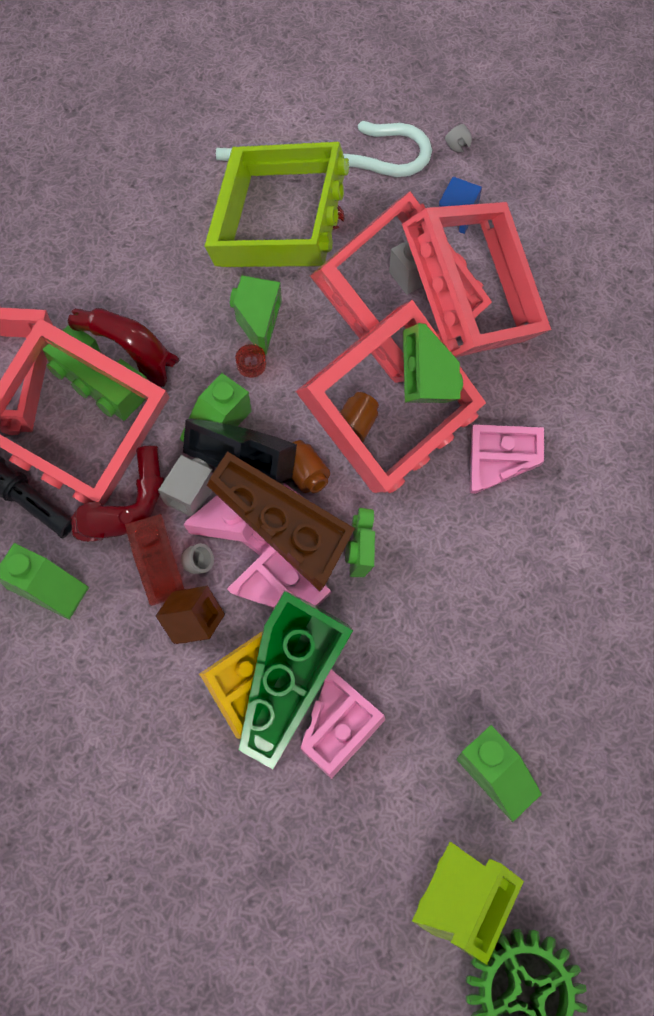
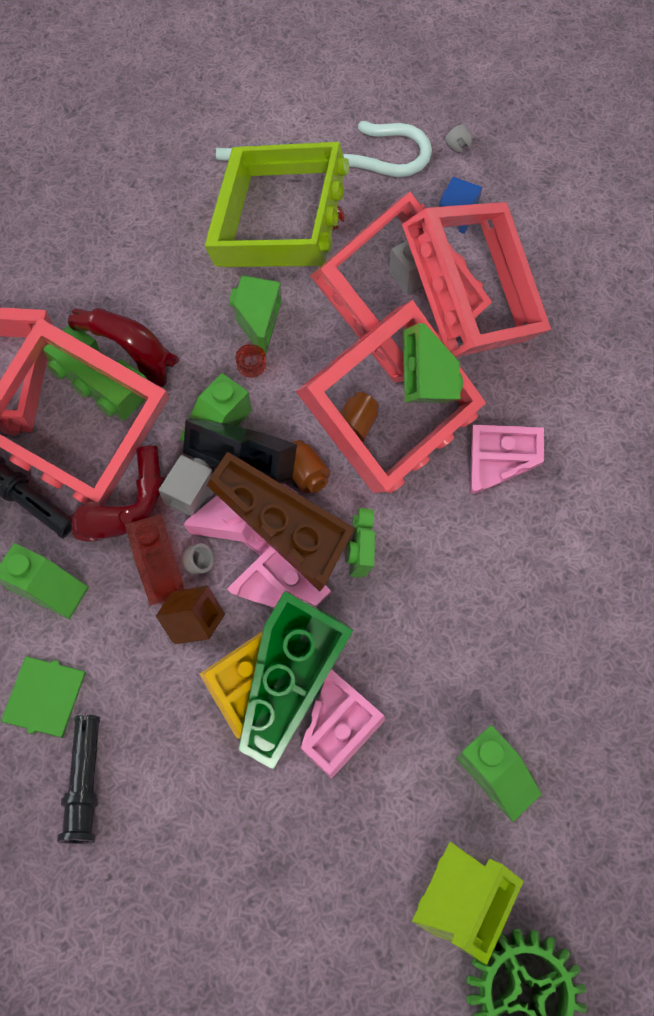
none -> bright green piece [1,656,86,738]
none -> black pin [57,715,100,844]

